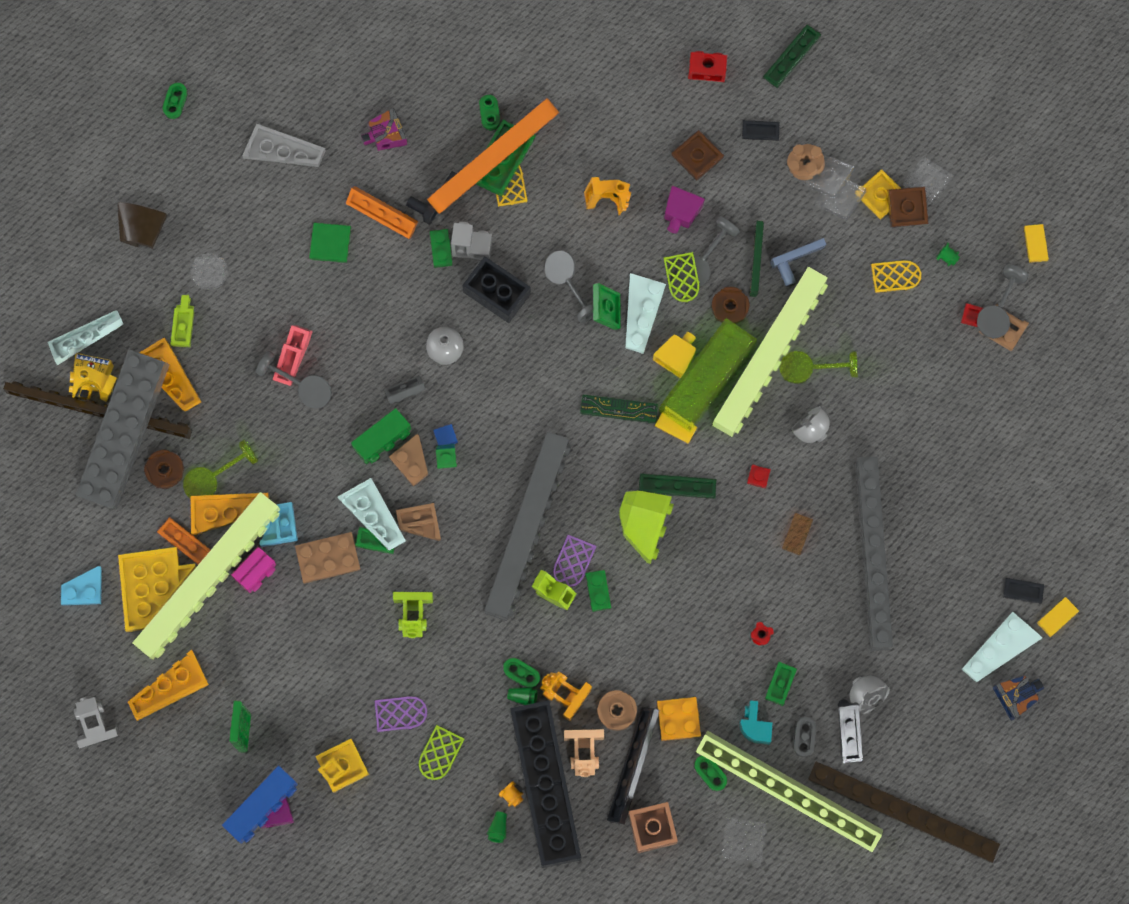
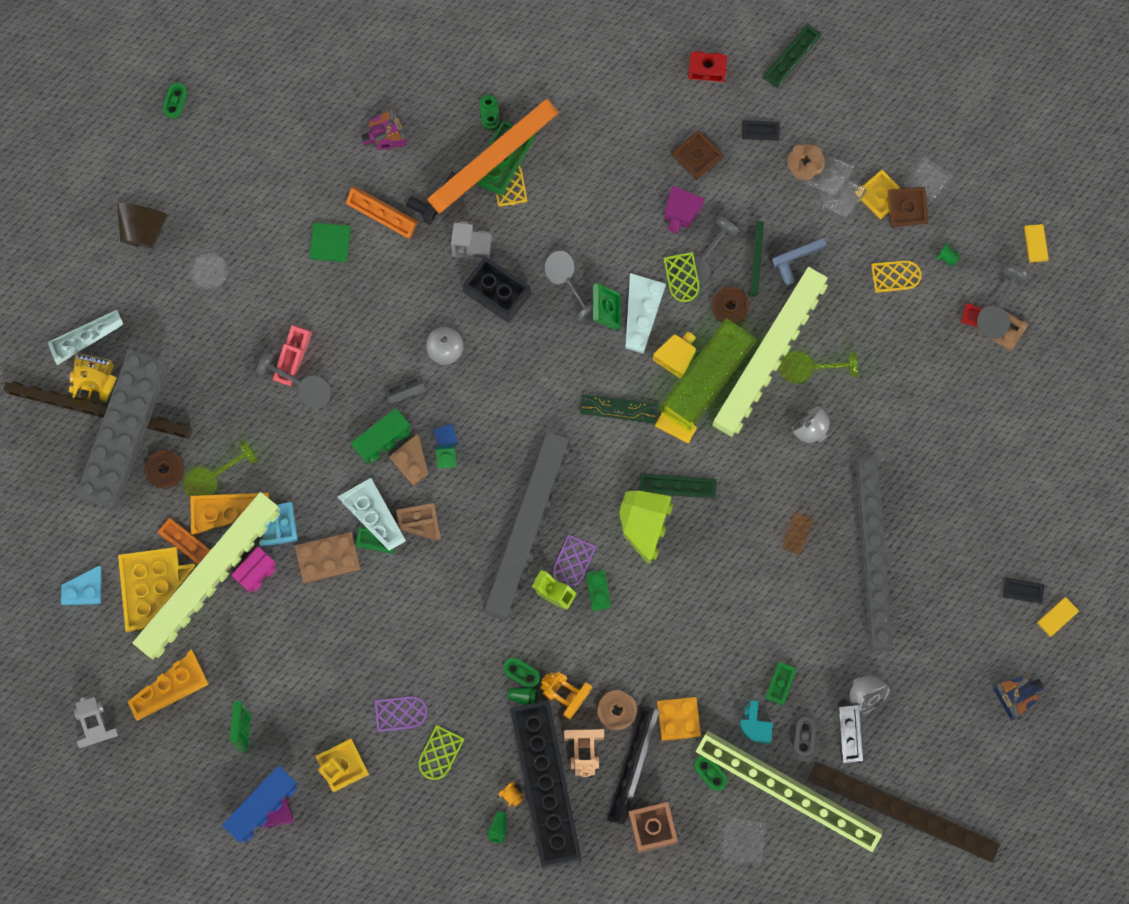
light orange wing [139,338,201,412] -> none
lime hinge [171,295,194,348] -> none
light grey wing [242,124,326,167] -> none
lime tile [393,592,433,638] -> none
green plate [430,229,453,268] -> none
light orange tile [584,177,631,215] -> none
red plate [747,465,771,489] -> none
red brick [750,622,774,646] -> none
light aqua wing [962,612,1042,682] -> none

